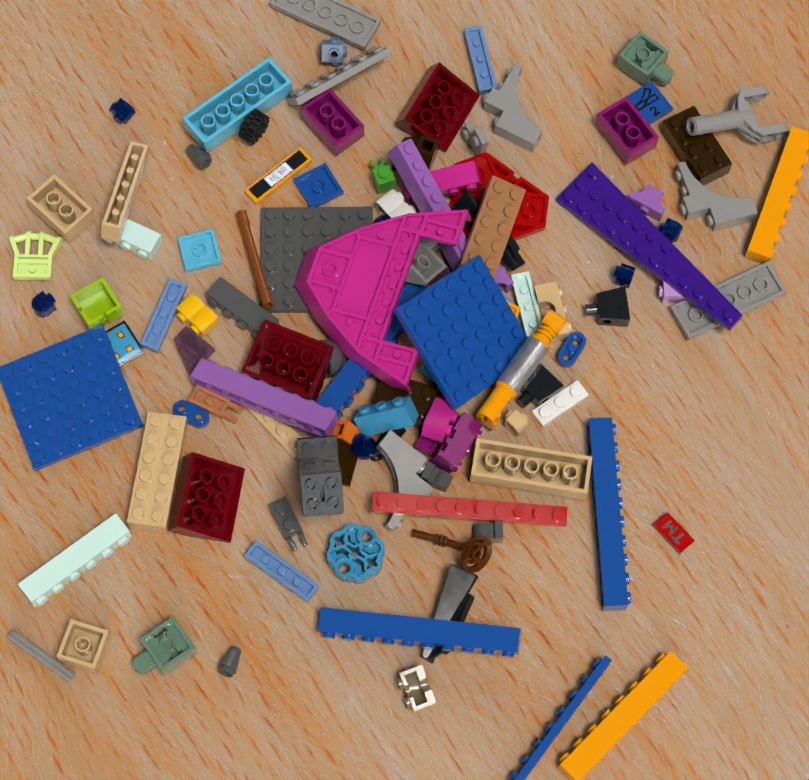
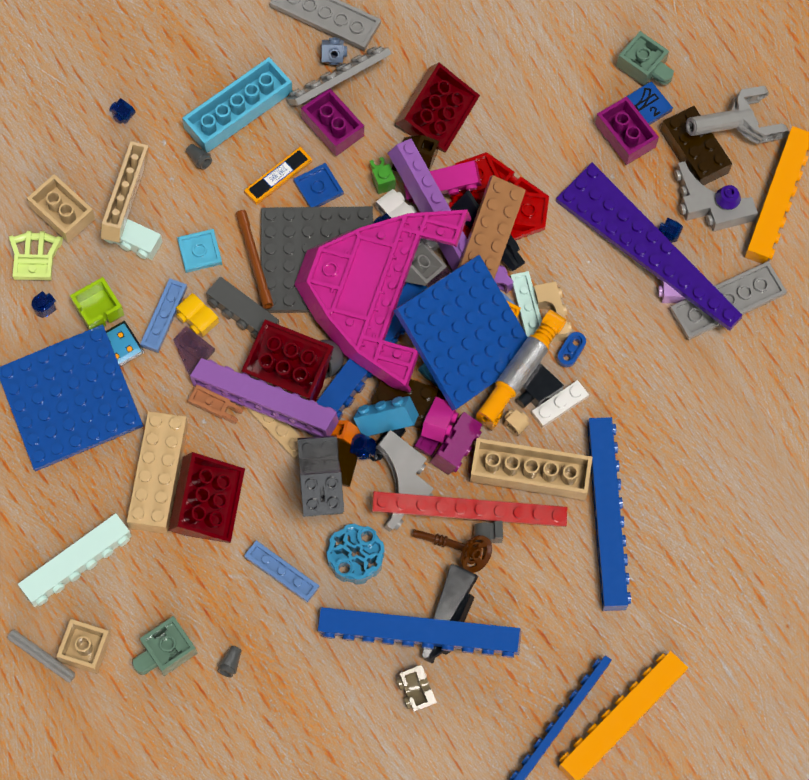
blue plate [173,400,210,429] -> none
black tyre [238,109,270,145] -> none
dark grey hinge [268,496,308,552] -> none
dark grey leg [421,462,453,492] -> none
light grey plate [461,120,489,155] -> none
medium blue plate [464,26,497,94] -> none
light grey arch [482,63,542,153] -> none
black torso [585,287,630,327] -> none
clear blue plate [613,263,636,288] -> none
medium lavender brick [629,184,665,222] -> none
red tile [653,512,695,554] -> none
none -> dark purple cone [715,185,741,210]

